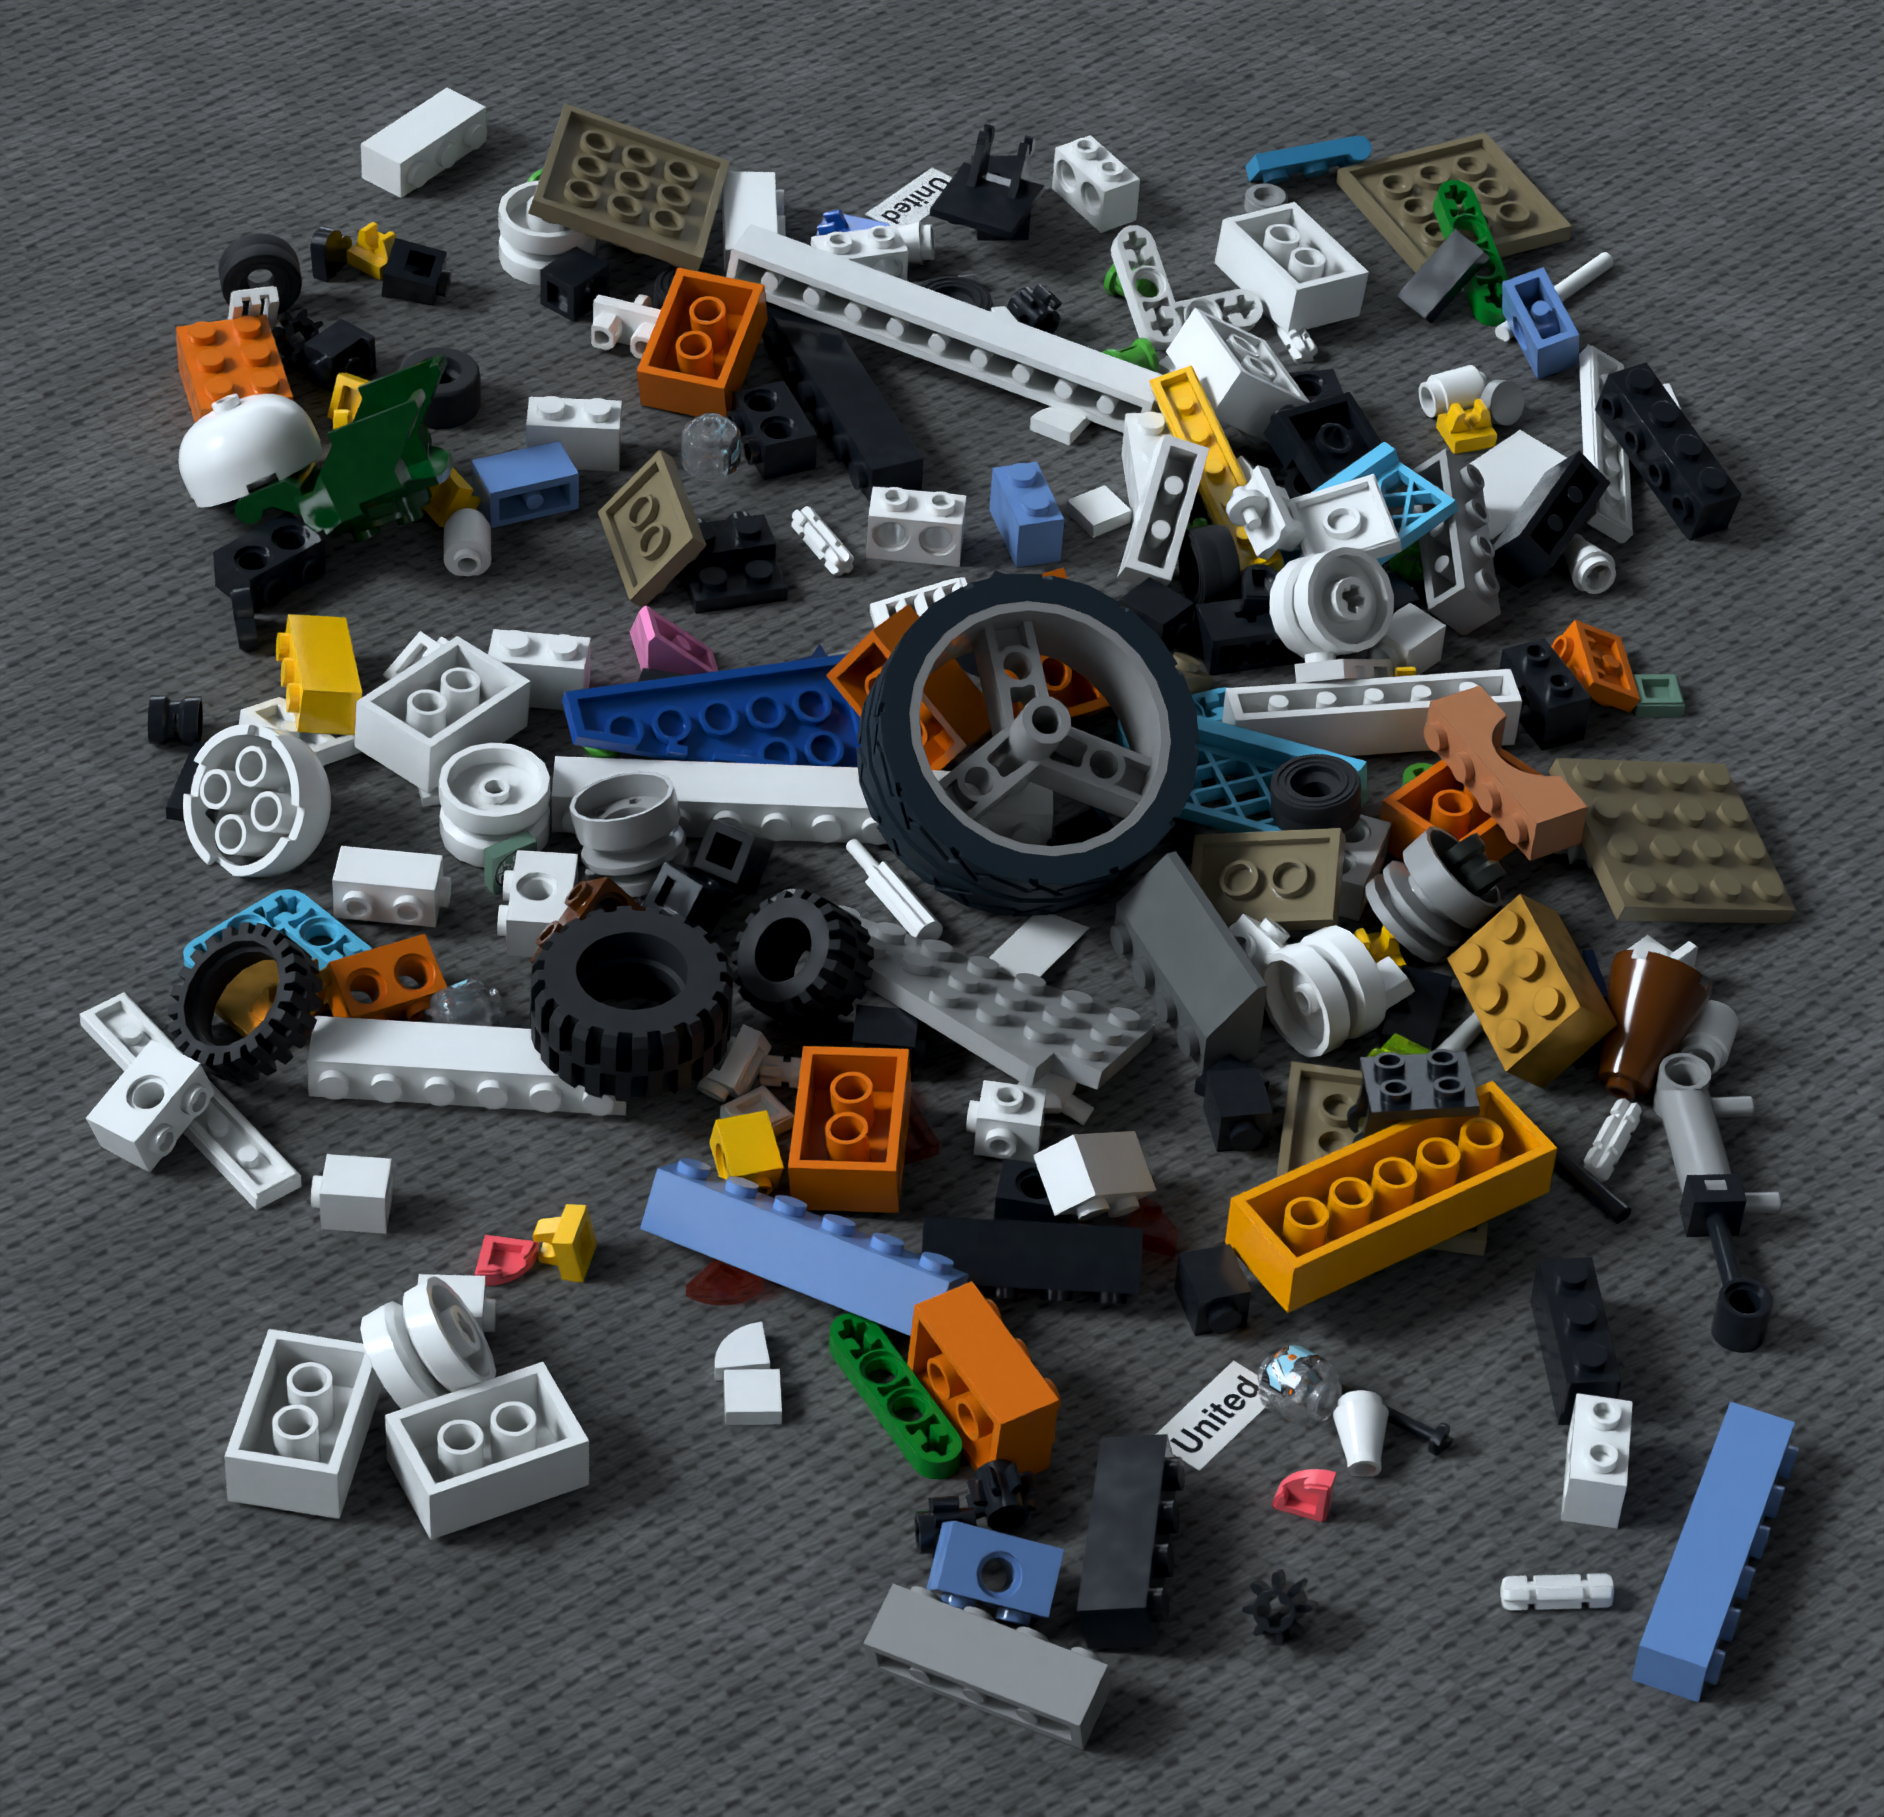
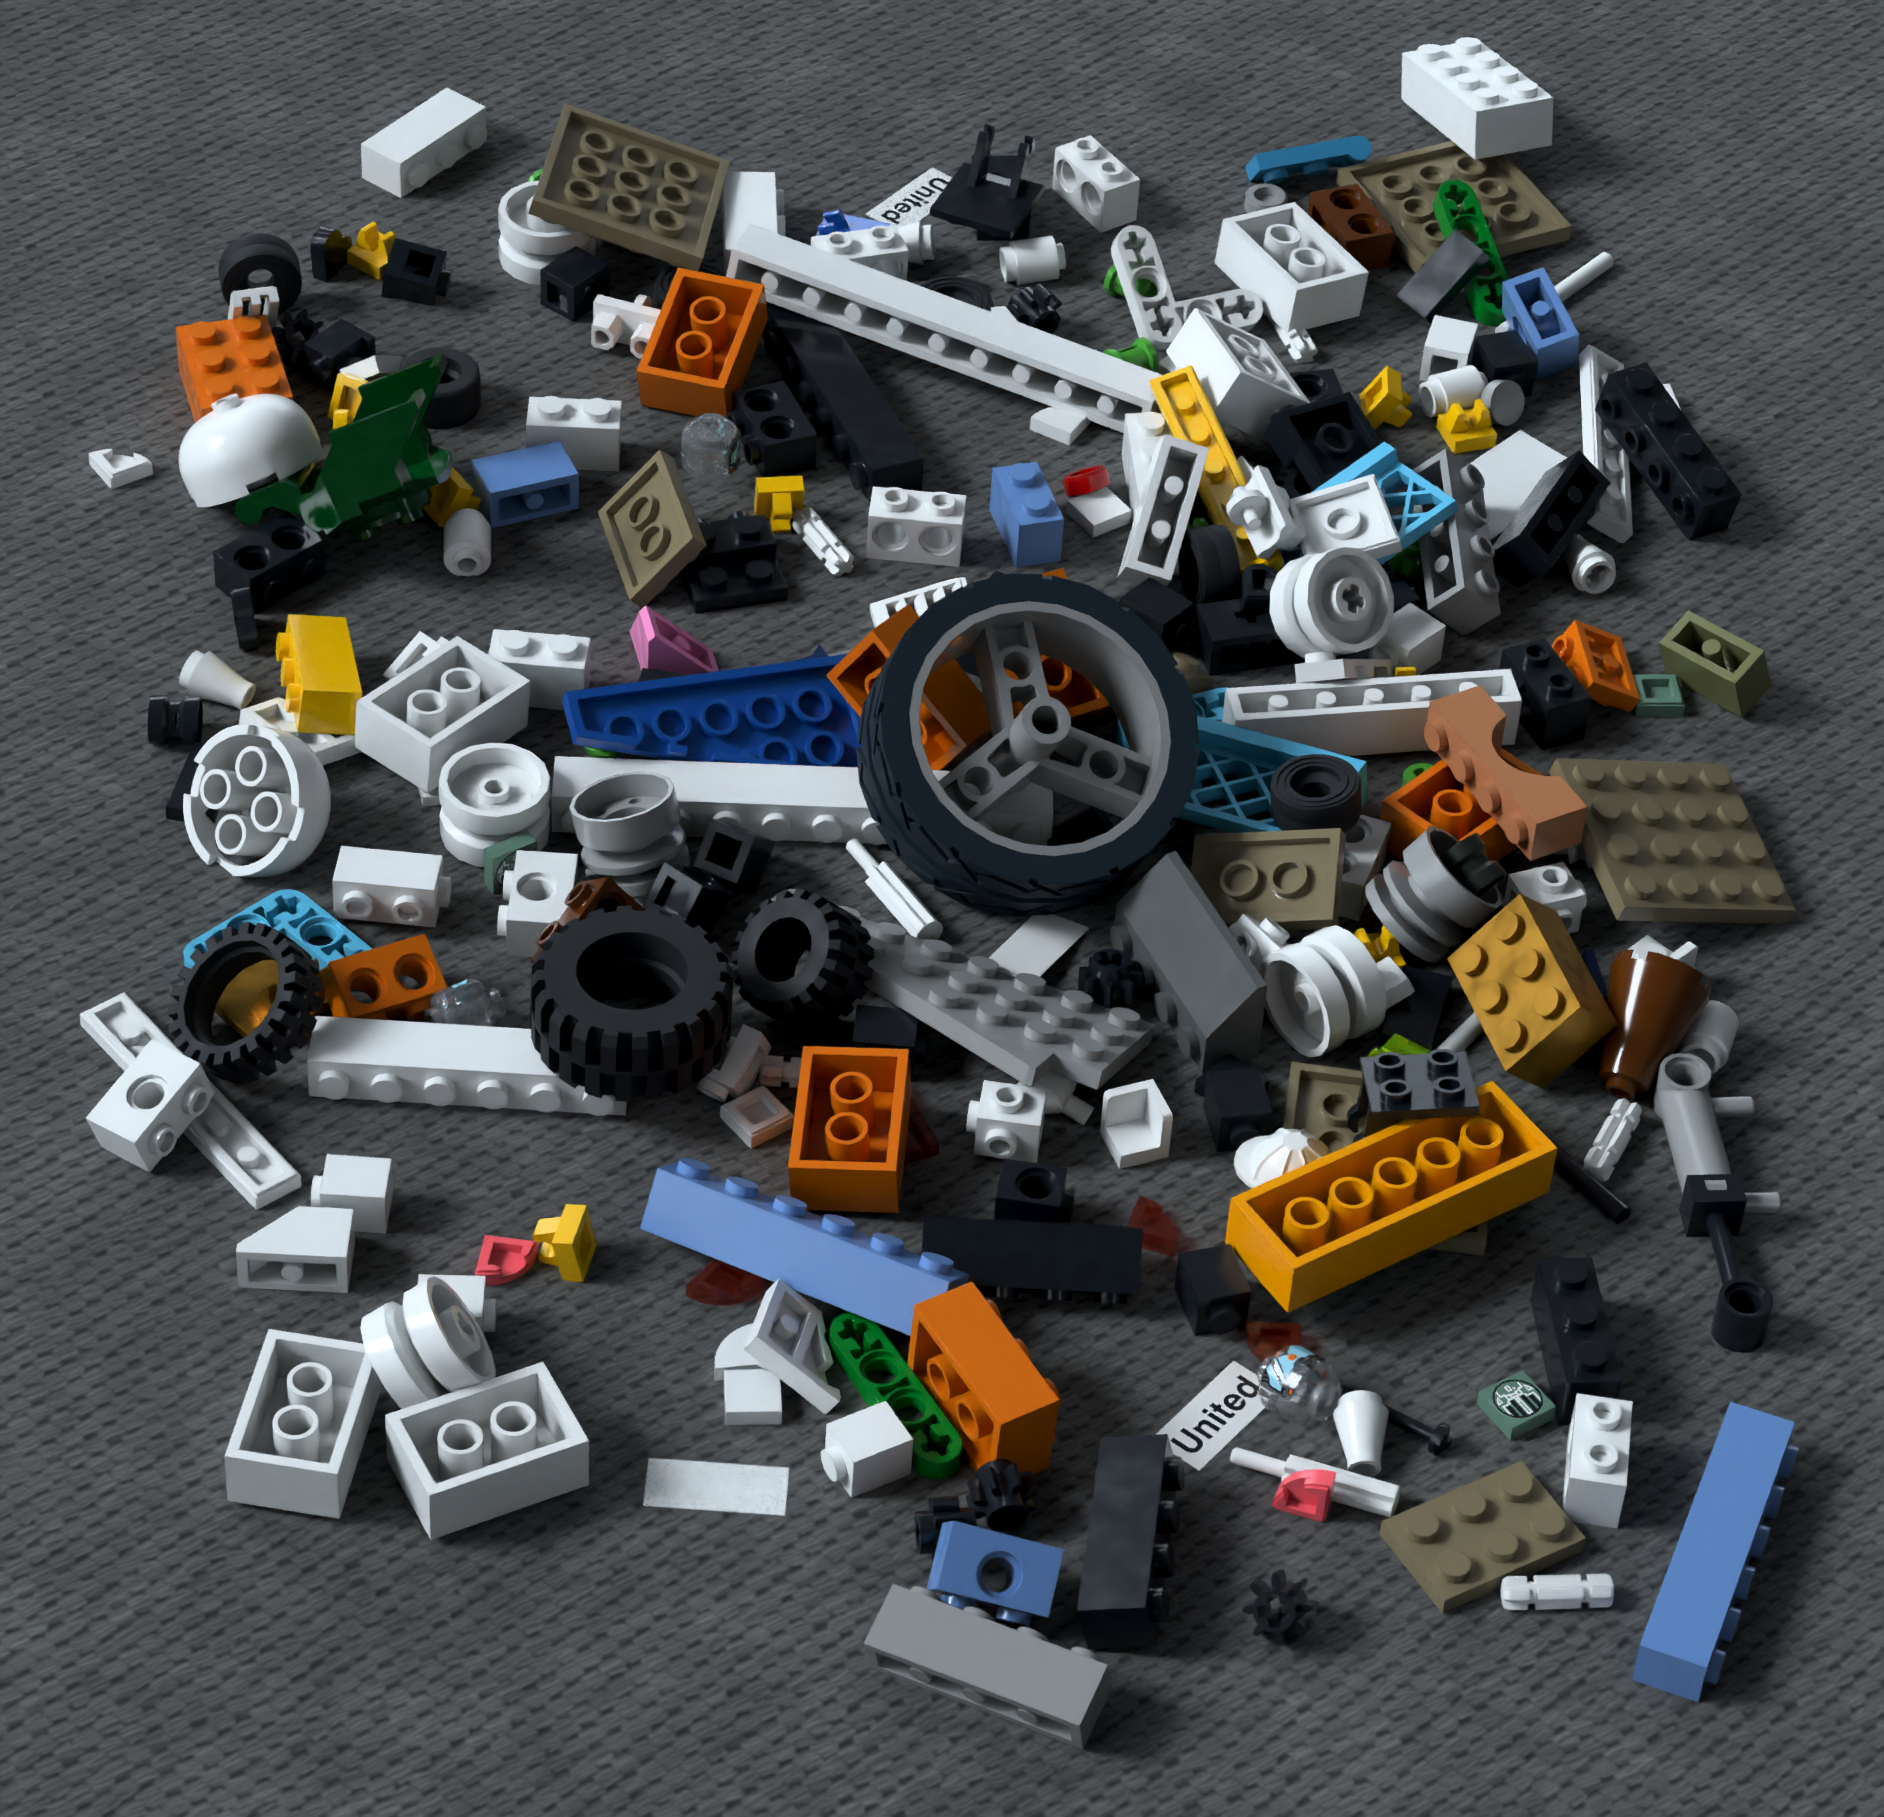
yellow brick [709,1110,784,1195] -> none
white brick [1033,1131,1156,1220] -> none
none -> white tile [89,449,153,490]
none -> white cone [179,650,256,710]
none -> white slope [236,1206,355,1293]
none -> white tile [340,355,403,381]
none -> white sticker [643,1458,789,1516]
none -> white wing [743,1278,841,1415]
none -> yellow tile [754,476,805,533]
none -> white brick [821,1401,913,1498]
none -> white brick [999,235,1066,285]
none -> red tile [1062,465,1111,497]
none -> black gear [1078,949,1143,1009]
none -> white panel [1100,1079,1173,1169]
none -> white axle [1230,1447,1400,1518]
none -> white piece [1233,1128,1329,1189]
none -> clear red tile [1245,1321,1302,1373]
none -> reddish brown brick [1308,183,1396,271]
none -> yellow tile [1360,366,1412,429]
none -> dark tan plate [1379,1461,1586,1613]
none -> white brick [1401,37,1554,160]
none -> white brick [1419,315,1478,381]
none -> black brick [1471,330,1537,397]
none -> sand green tile [1477,1370,1557,1440]
none -> white brick [1503,862,1587,933]
none -> olive brick [1659,610,1771,718]

